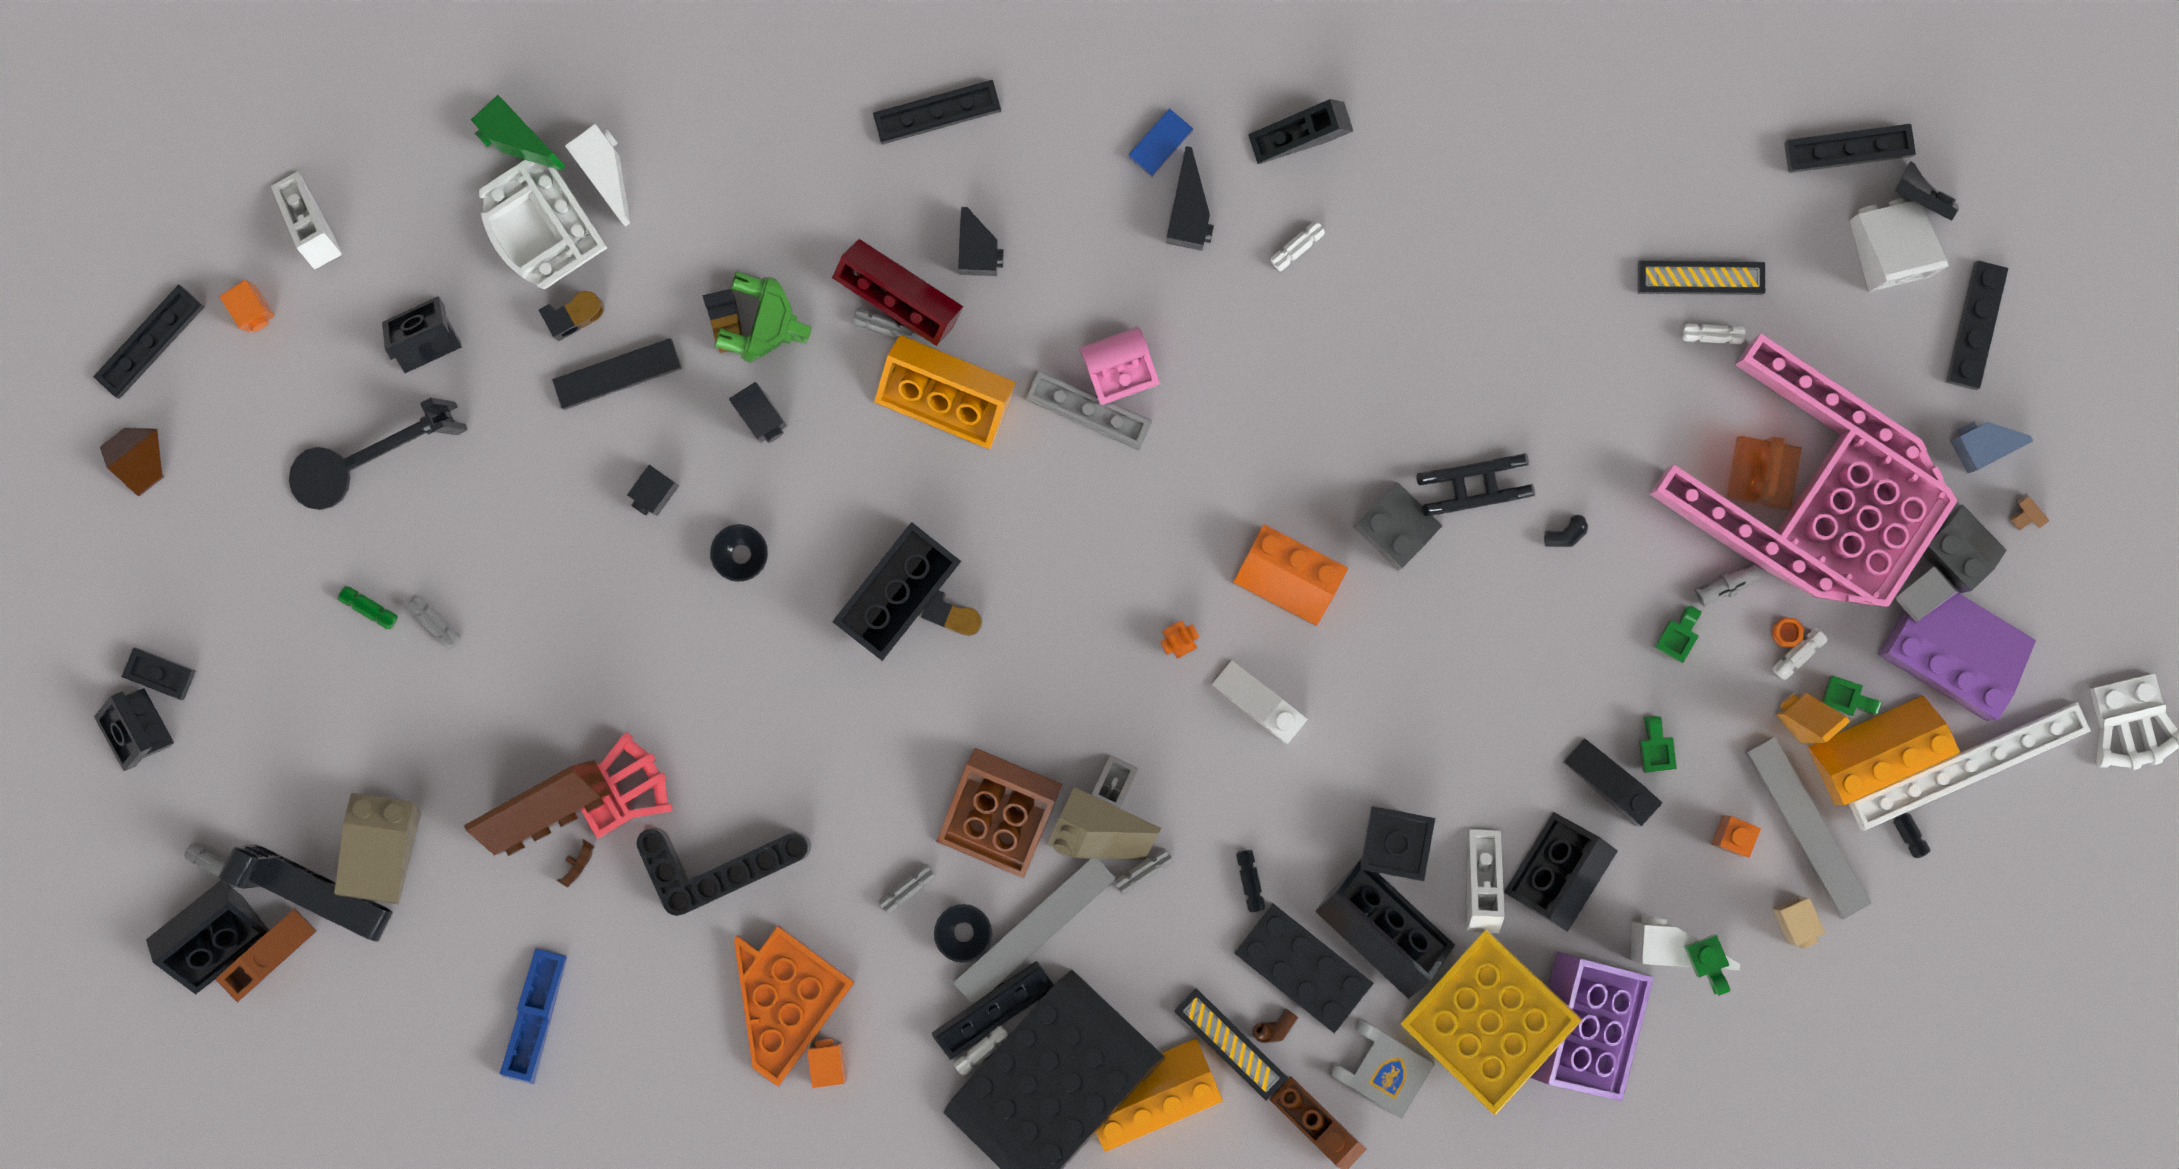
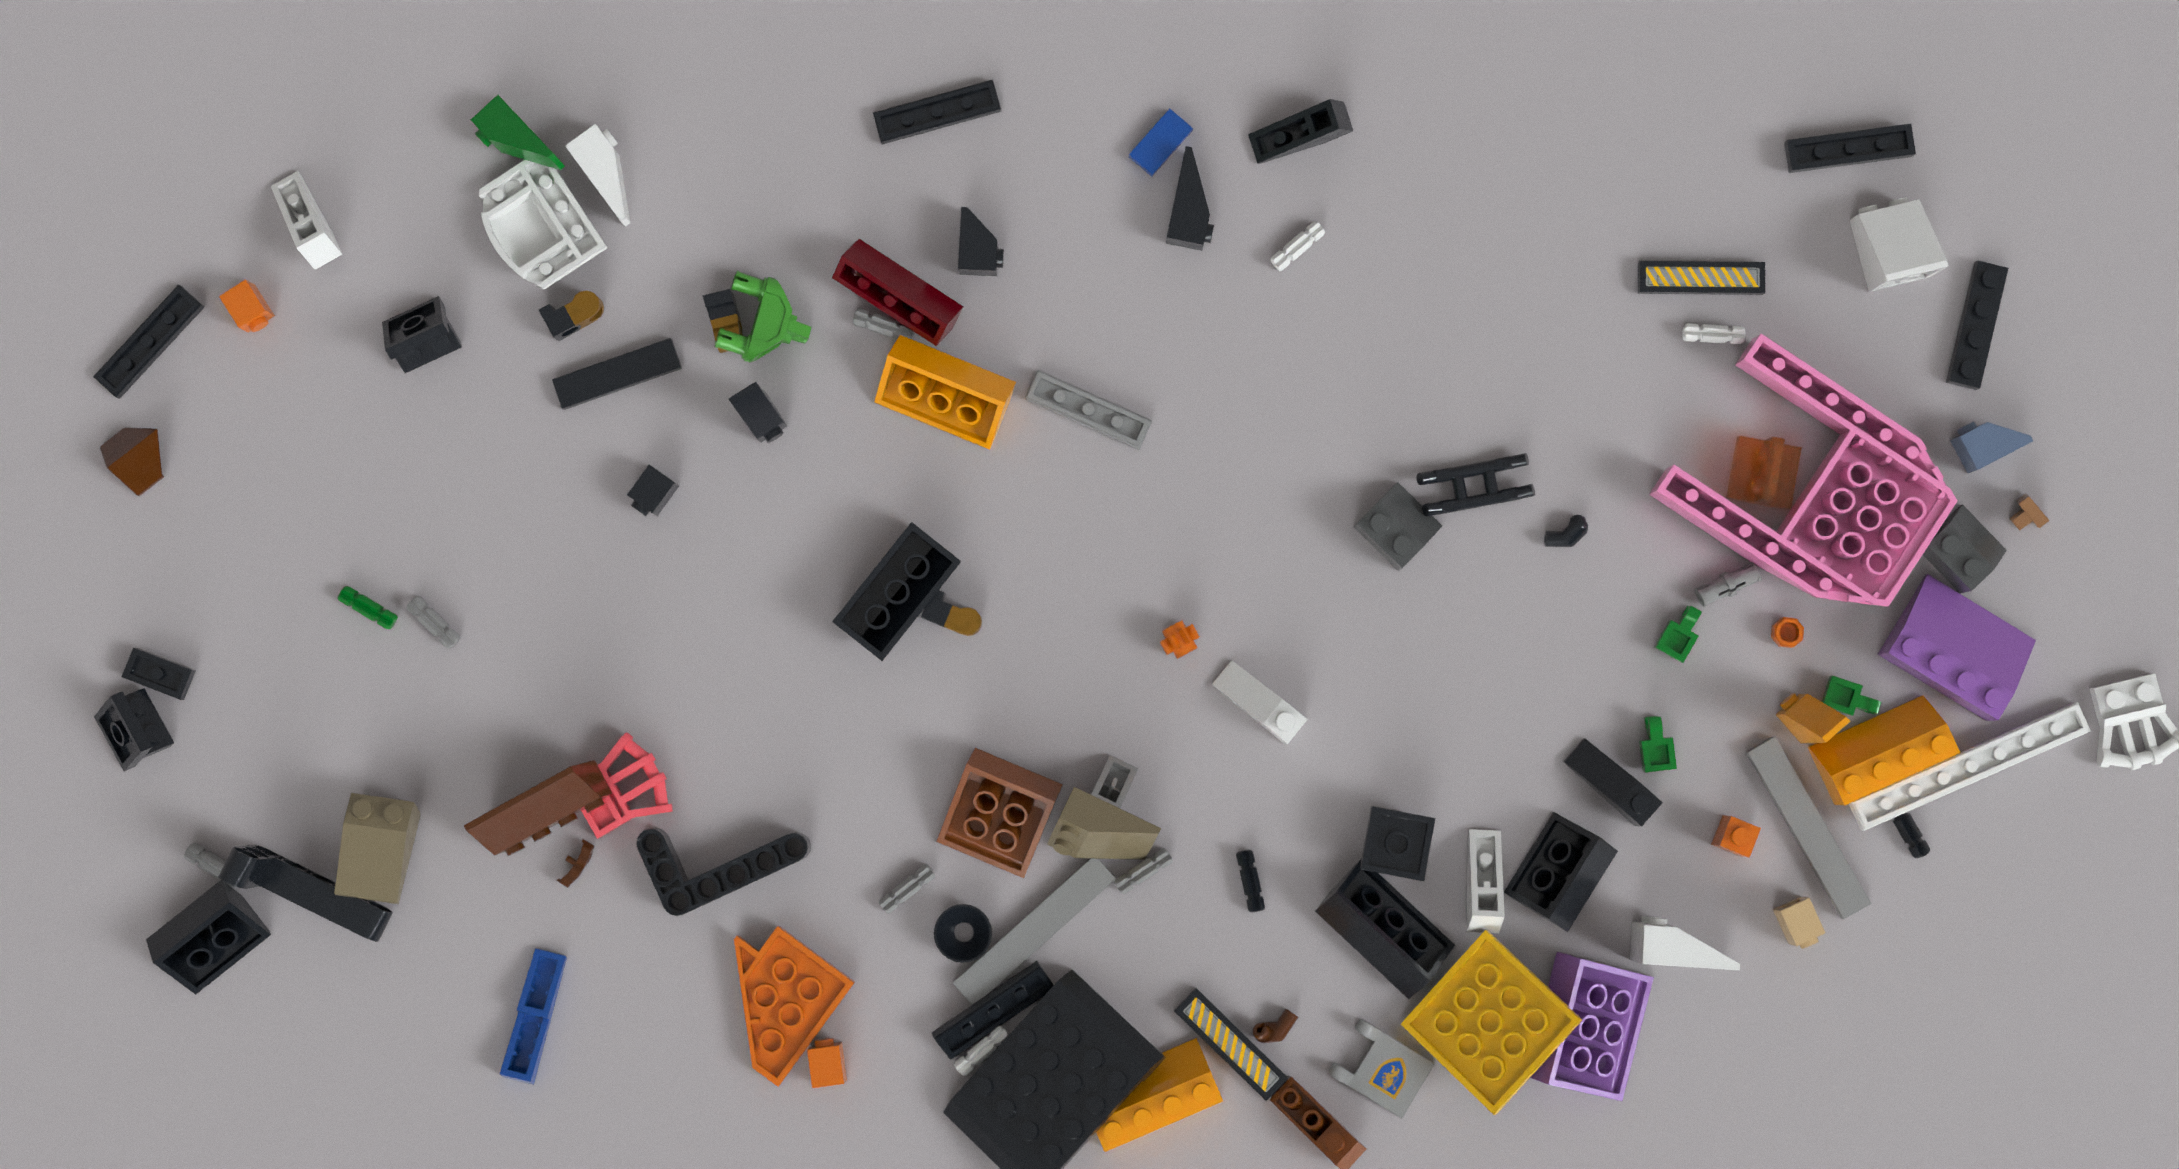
dark orange slope [215,908,317,1003] -> none
black piece [289,398,468,510] -> none
black piece [710,524,768,582] -> none
bright pink brick [1079,326,1160,406] -> none
orange slope [1233,524,1348,626] -> none
black plate [1234,903,1374,1034] -> none
green plate [1684,934,1731,996] -> none
white axle [1772,628,1828,681] -> none
black plate [1895,161,1959,221] -> none
light grey slope [1895,567,1959,622] -> none

